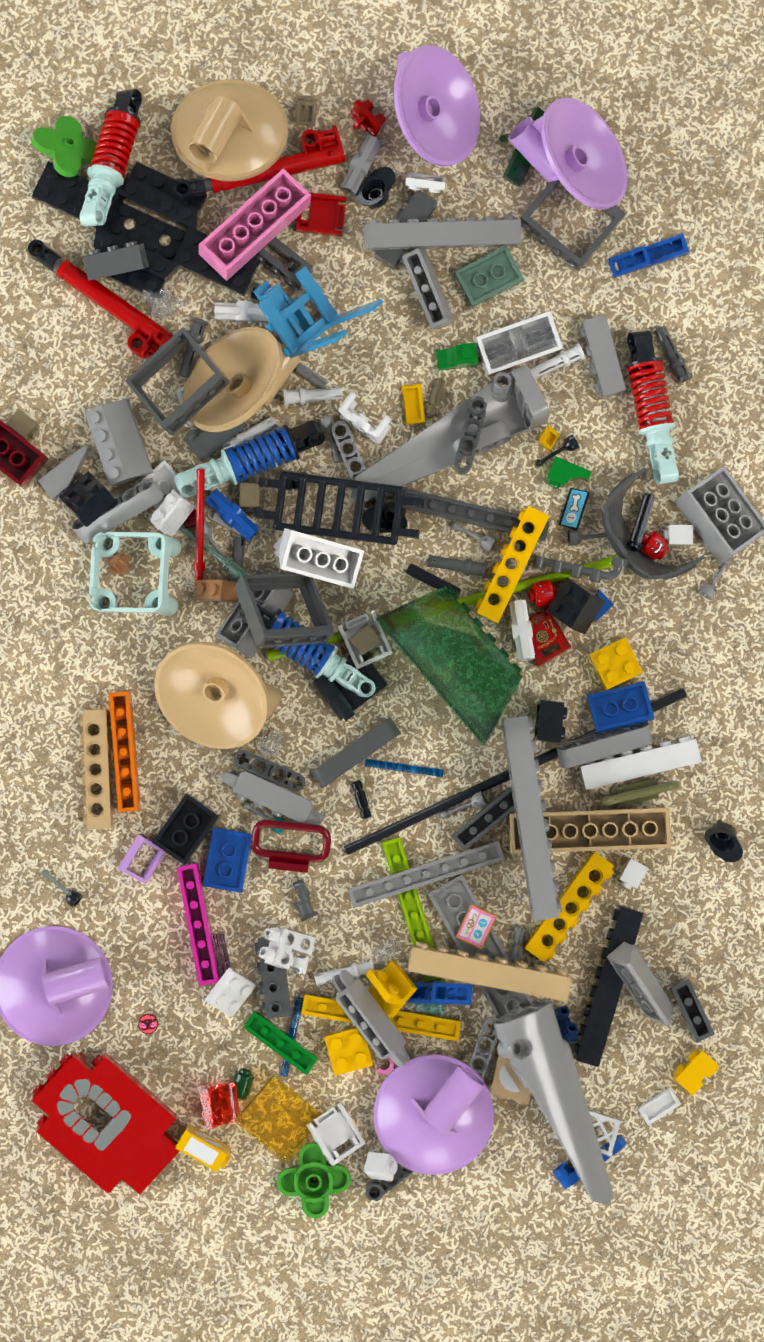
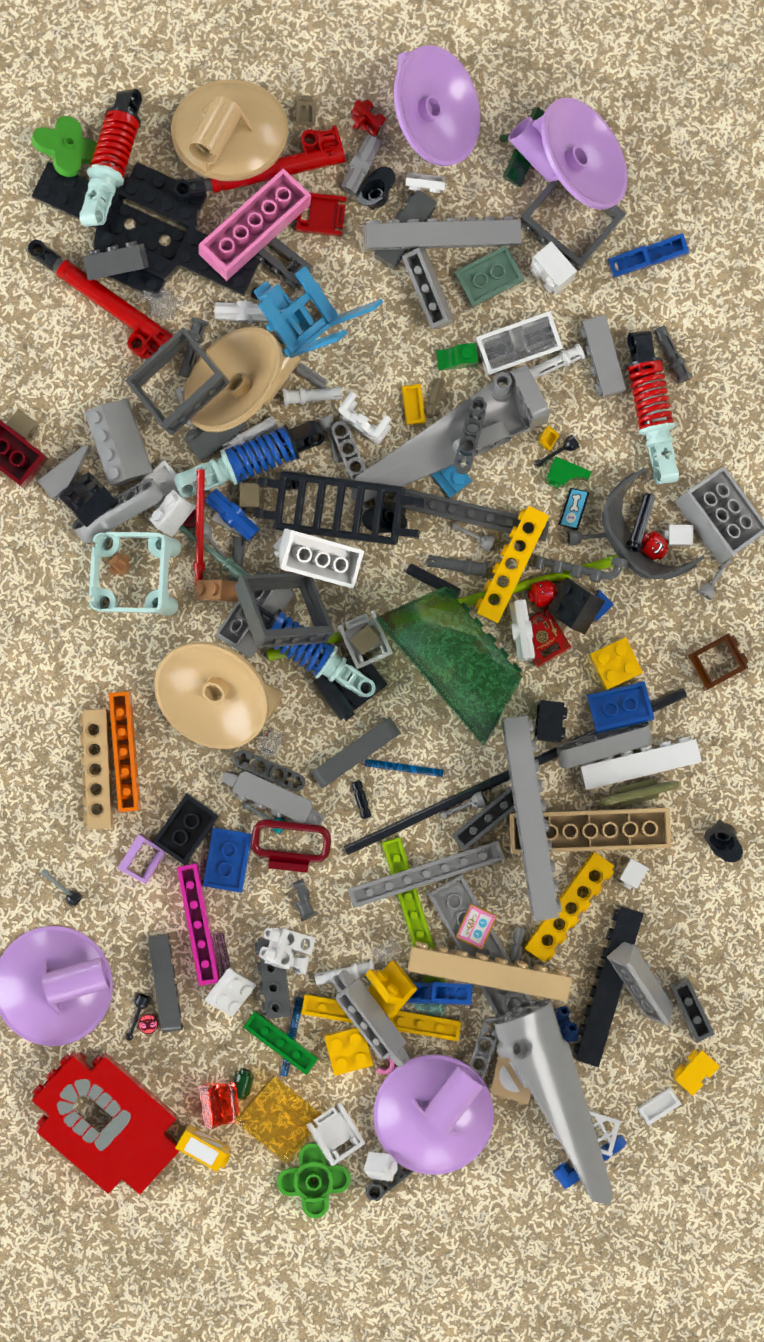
none -> black hinge [125,993,151,1041]
none -> dark grey beam [148,933,183,1033]
none -> dark azure plate [431,465,472,499]
none -> white brick [531,241,577,295]
none -> reddish brown window [685,633,748,691]

